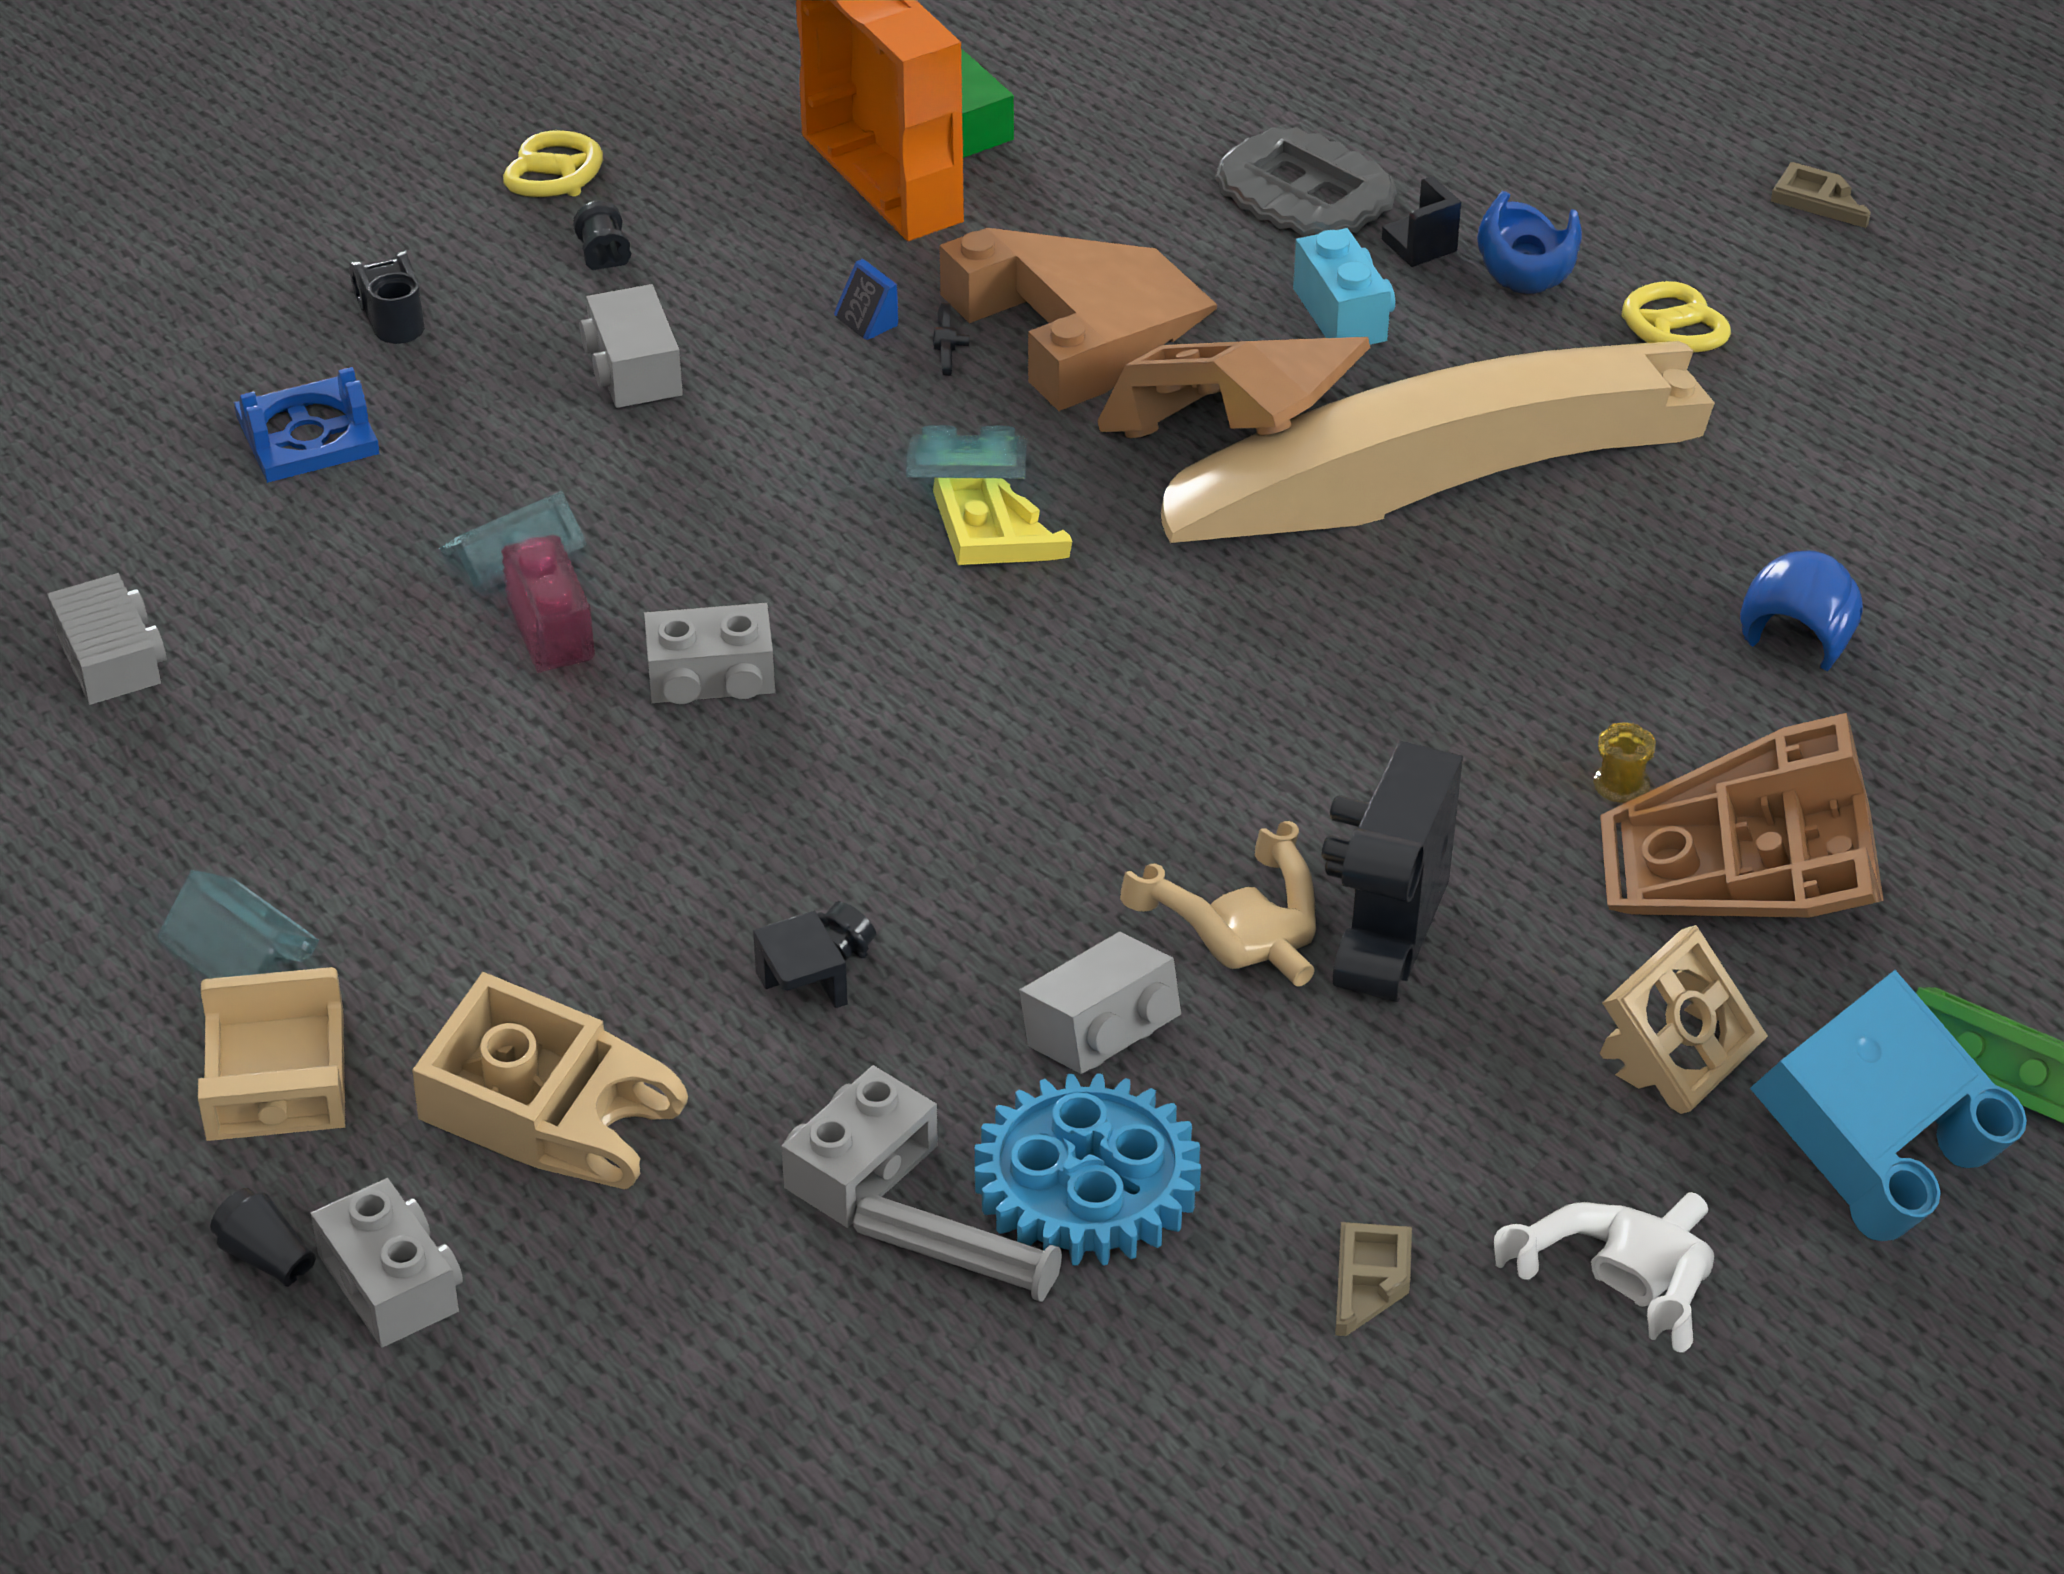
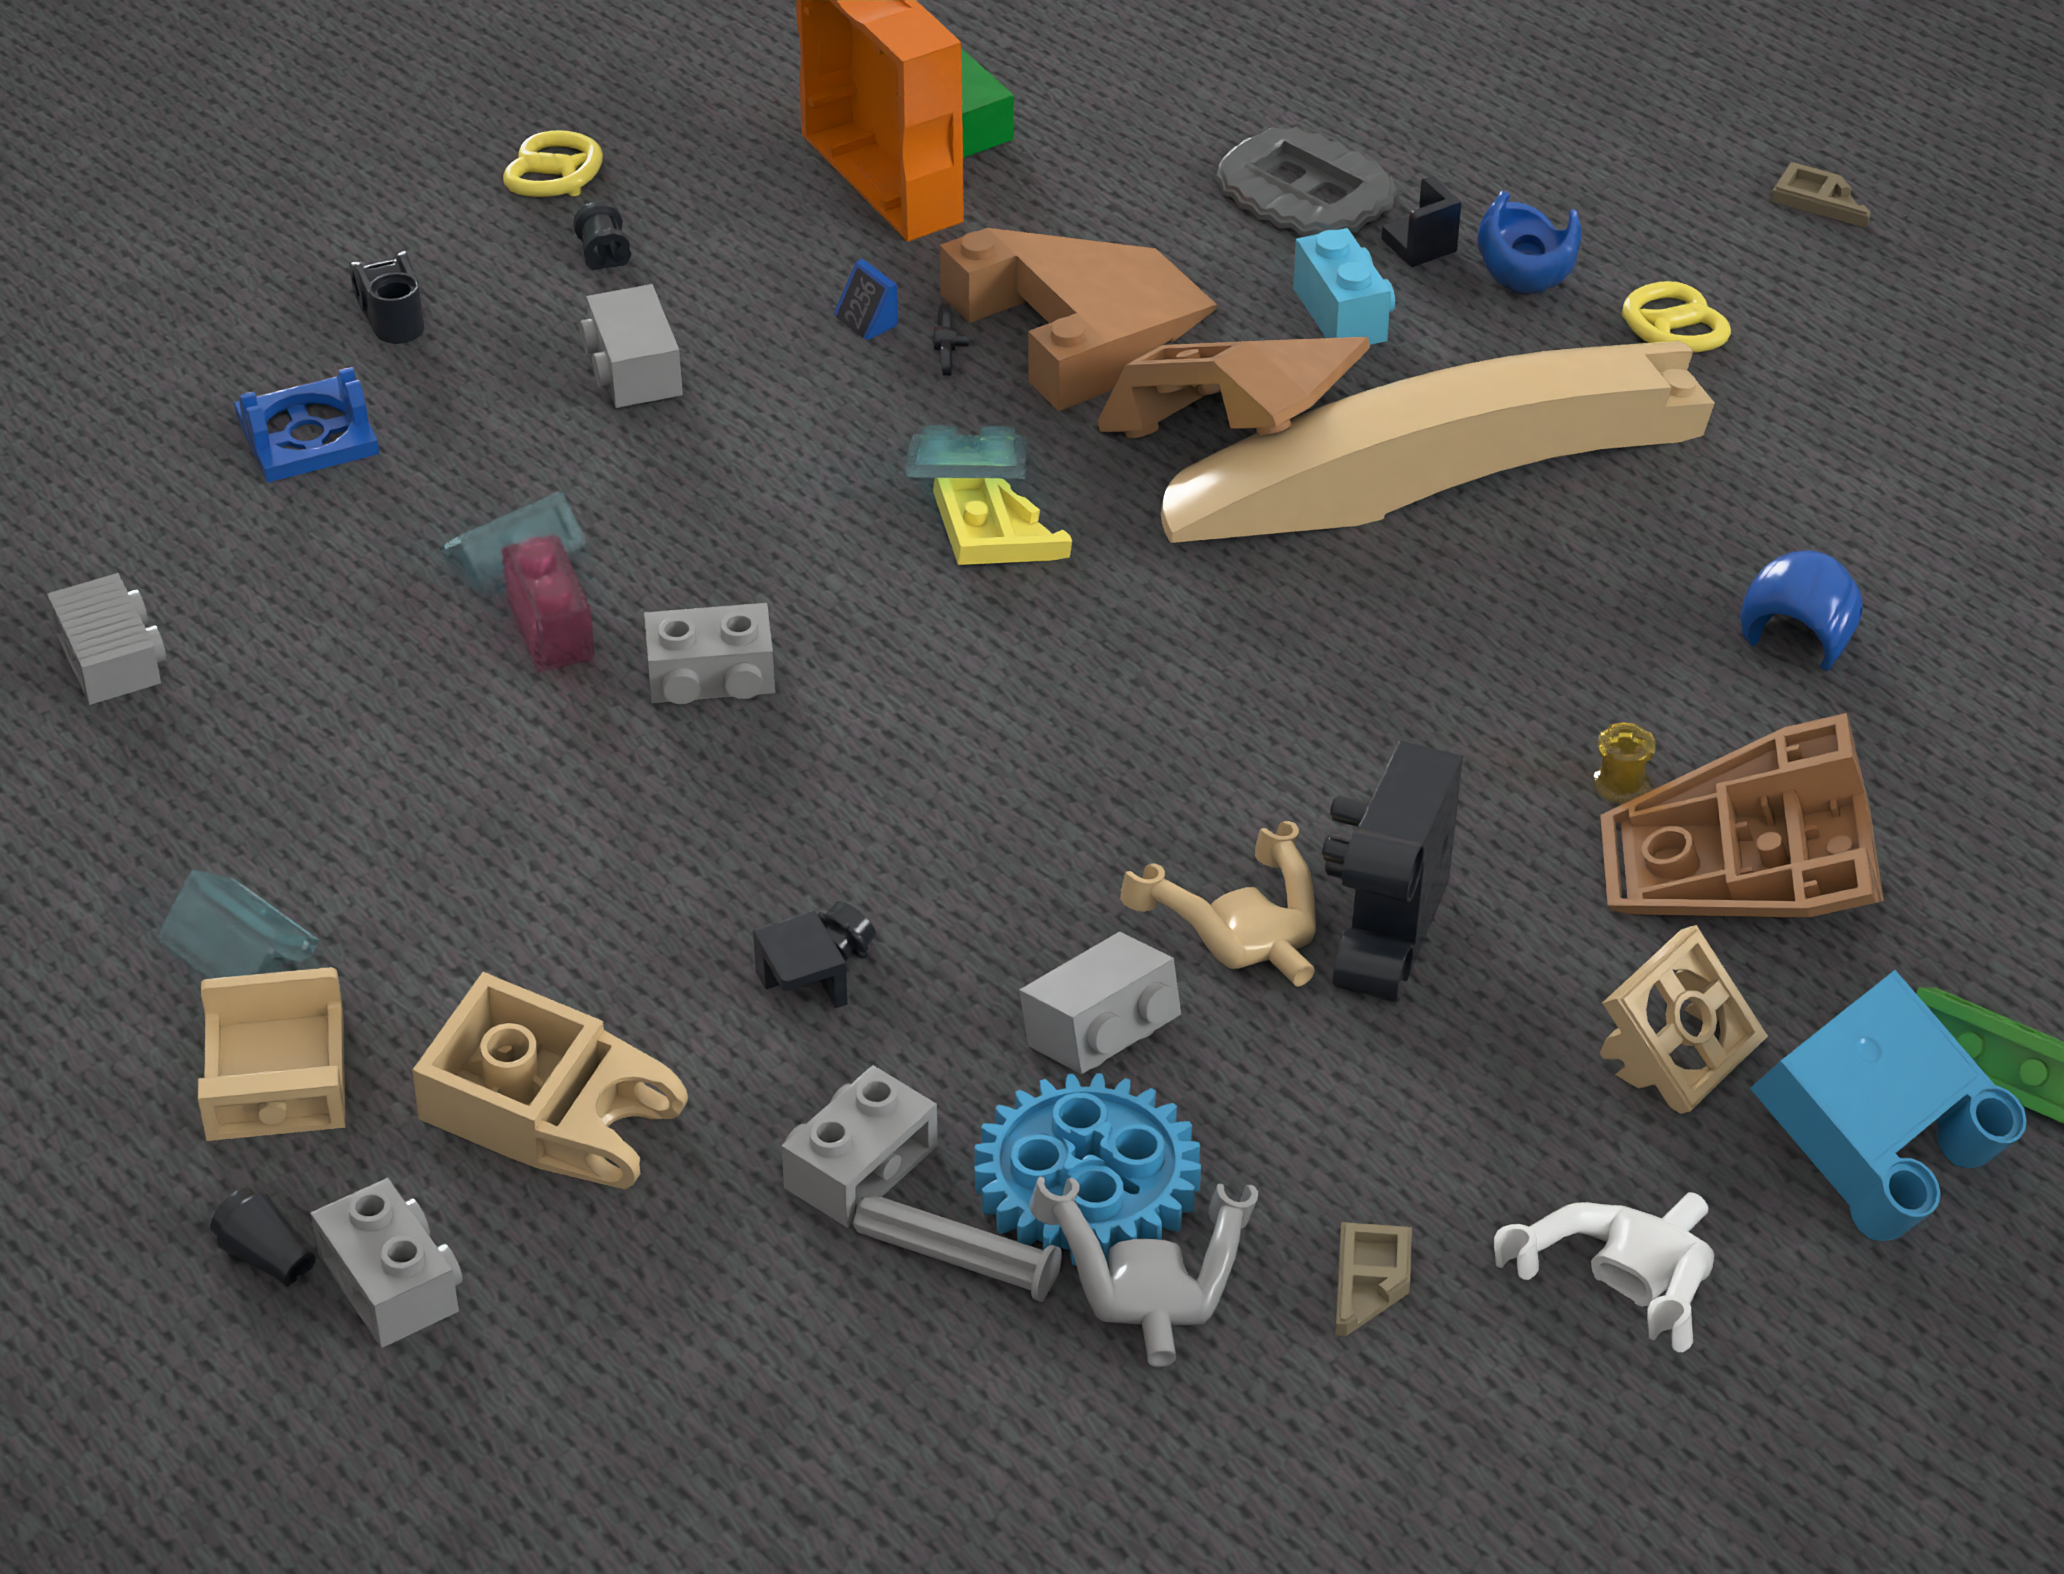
none -> light grey piece [1030,1177,1258,1367]

